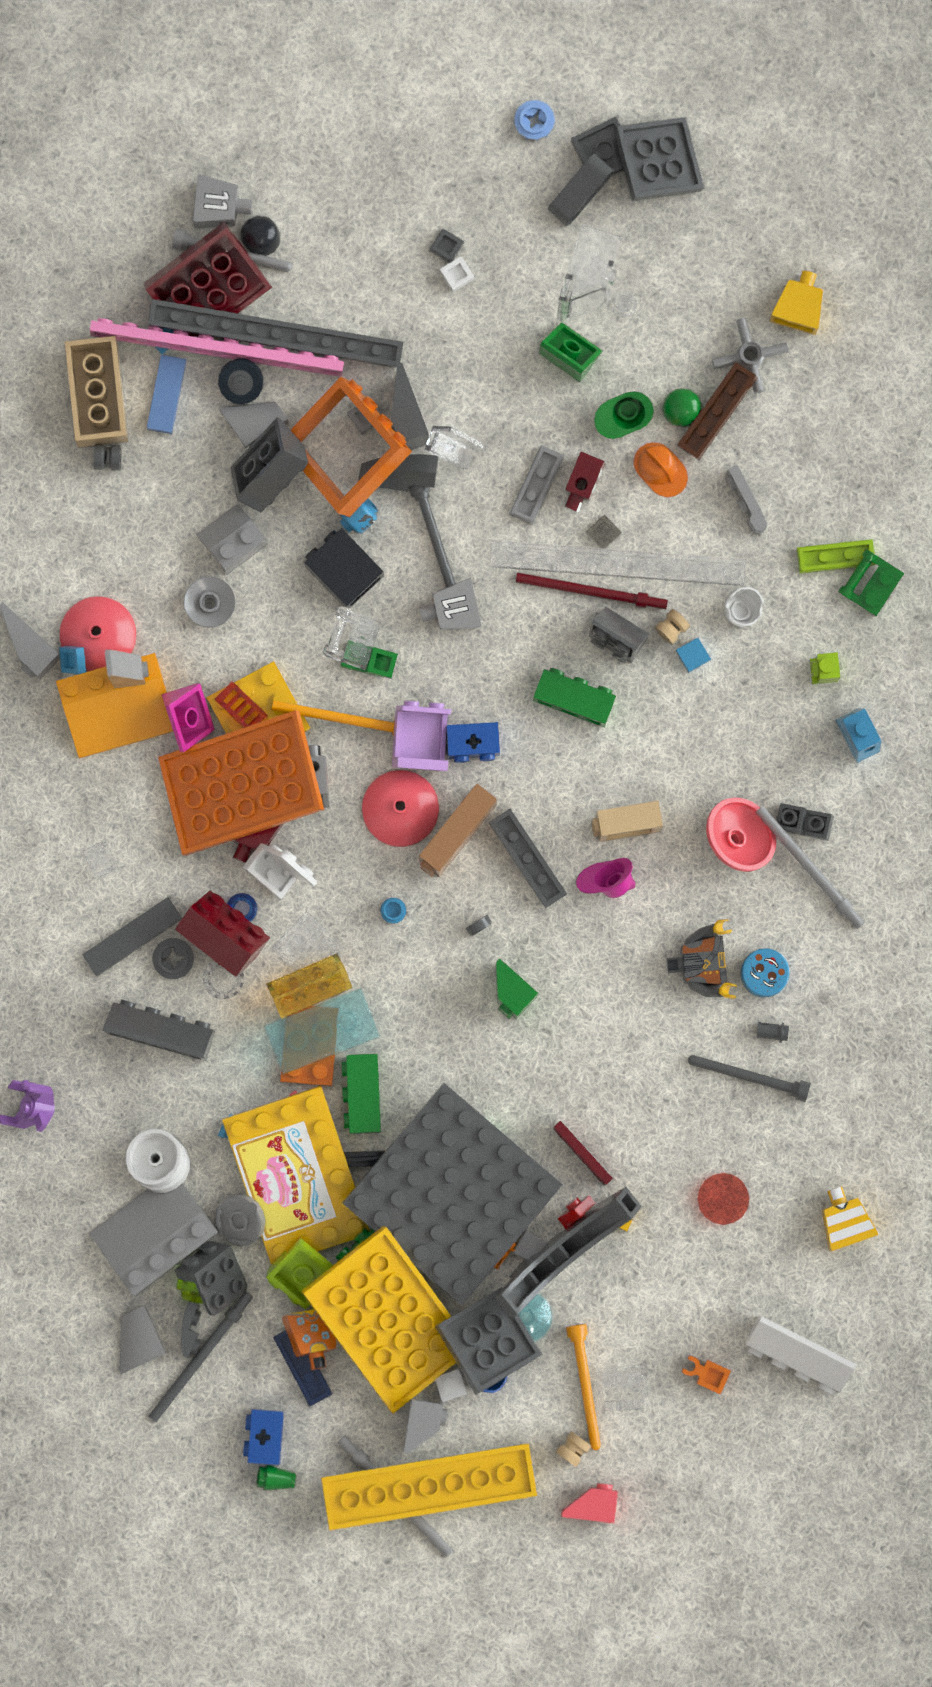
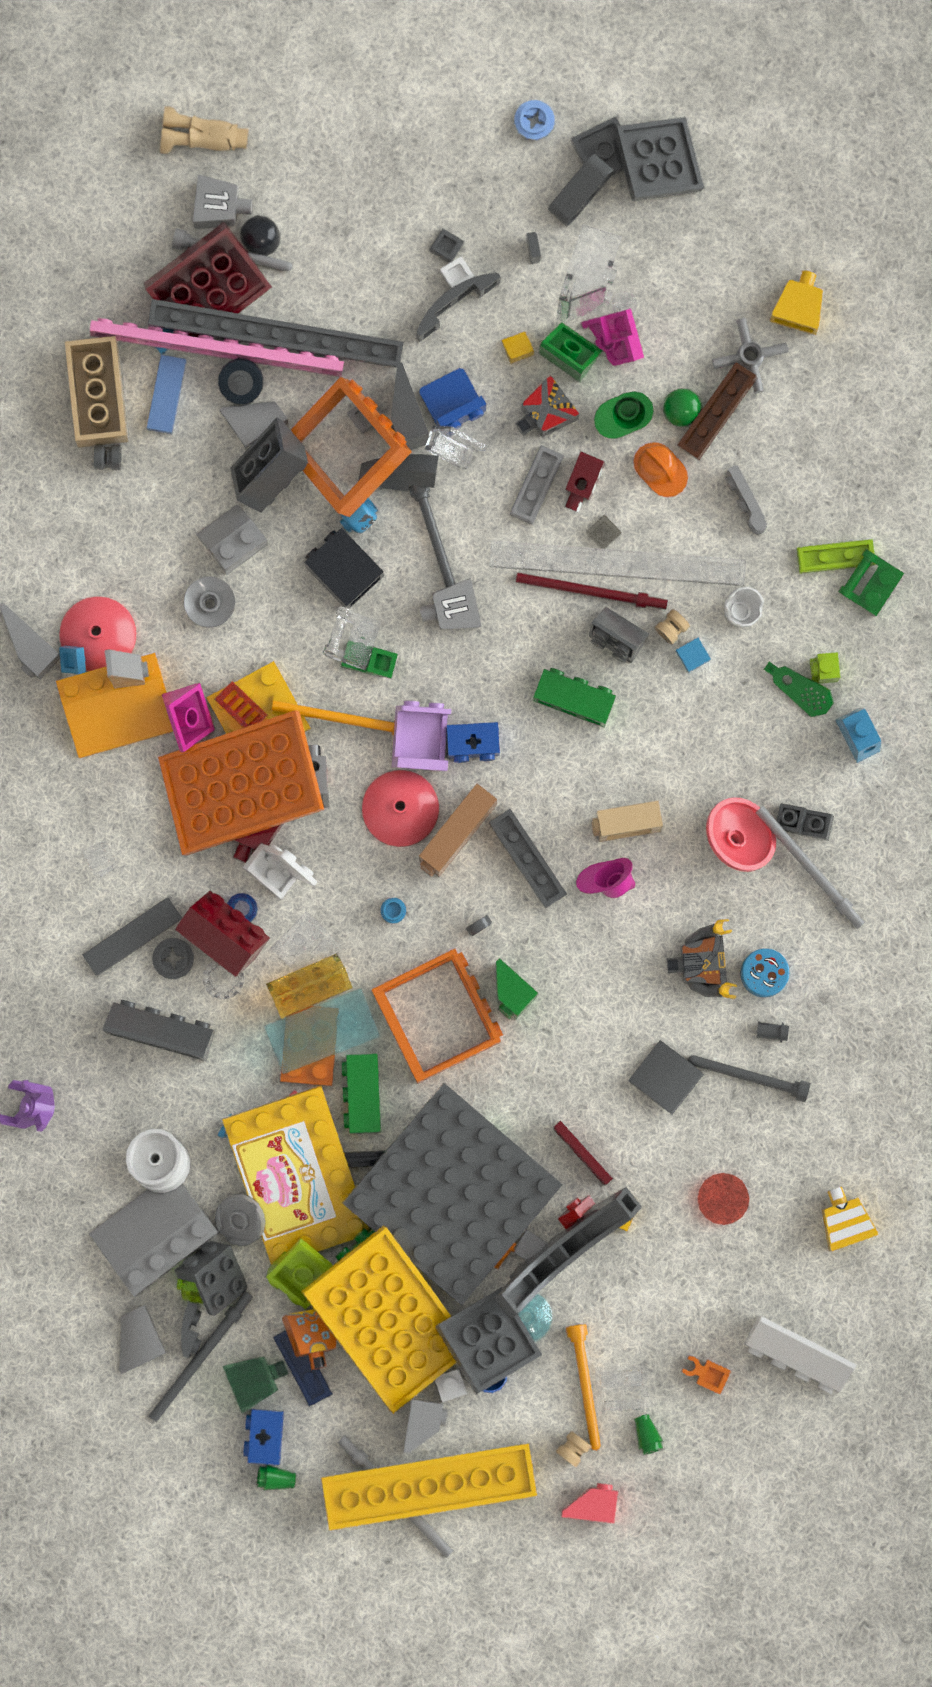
none -> tan piece [160,106,249,154]
none -> clear green torso [223,1356,289,1413]
none -> orange window [371,948,503,1084]
none -> dark grey slope [417,273,501,342]
none -> blue bracket [419,368,487,435]
none -> yellow slope [501,331,534,364]
none -> torso [515,375,579,437]
none -> dark grey tile [526,232,541,264]
none -> dark pink slope [581,308,644,366]
none -> dark grey slope [628,1040,704,1115]
none -> green cone [634,1414,663,1455]
none -> green piece [764,661,834,717]

